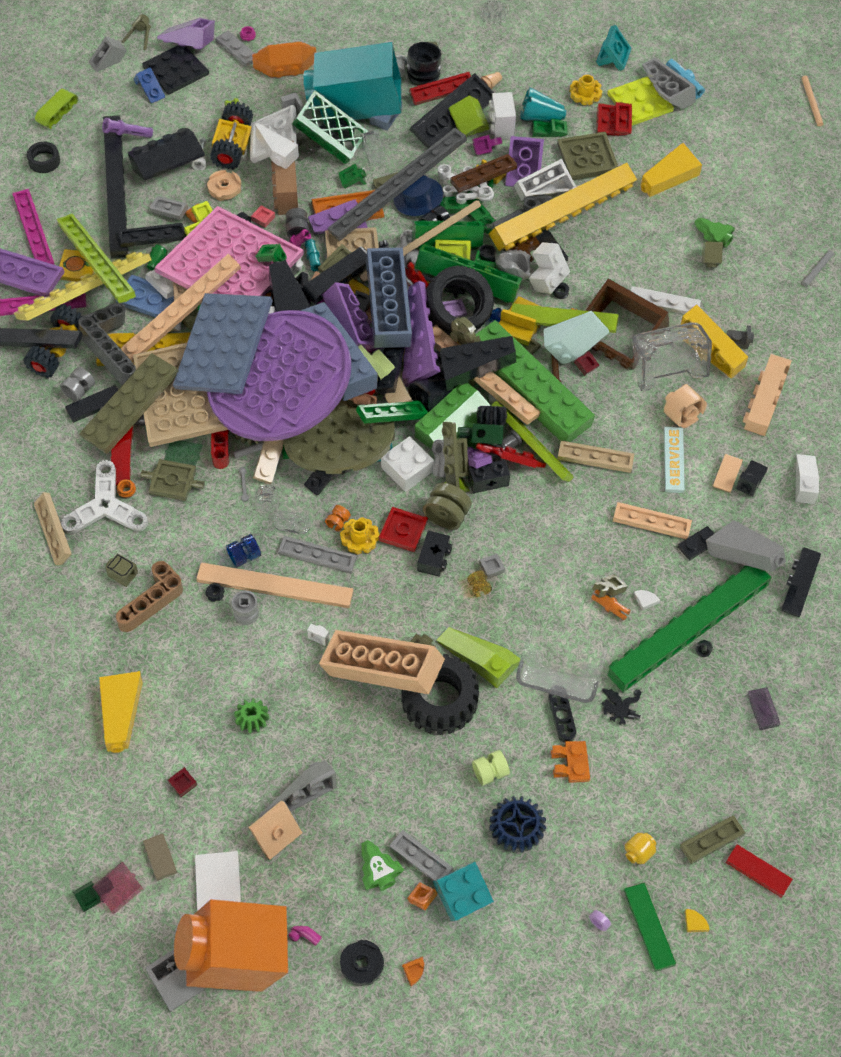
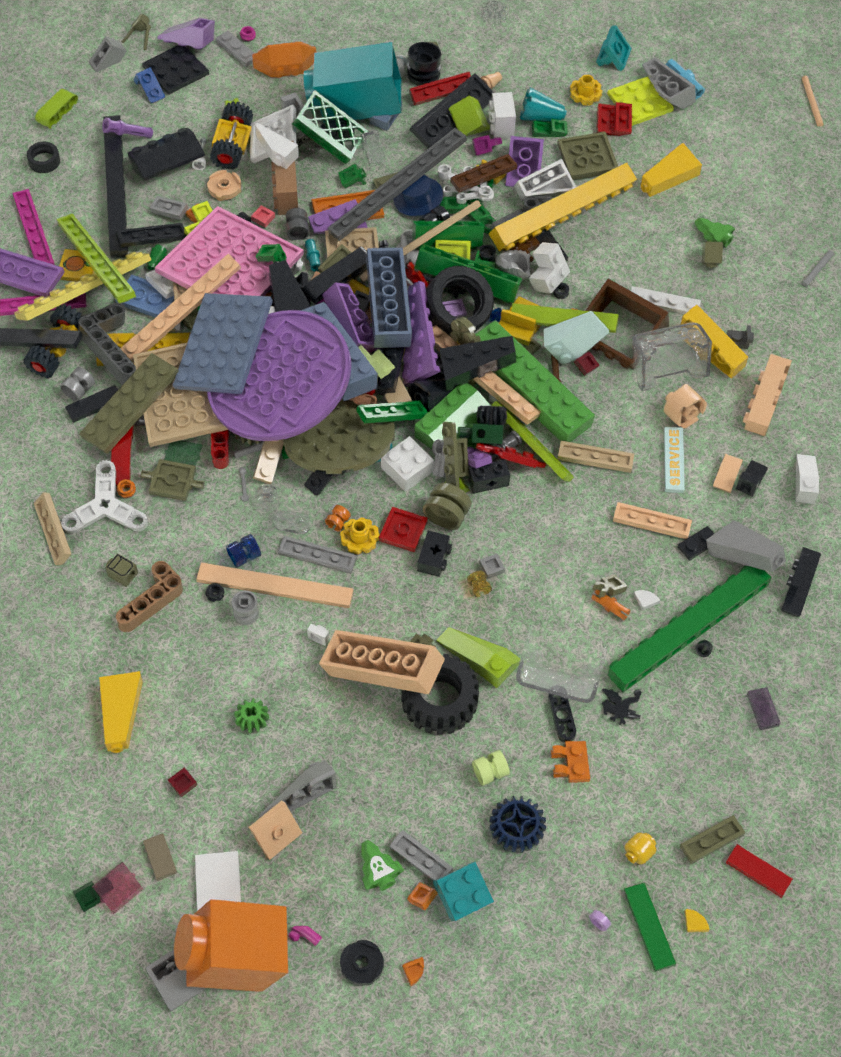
dark pink pin [289,229,311,248] -> none

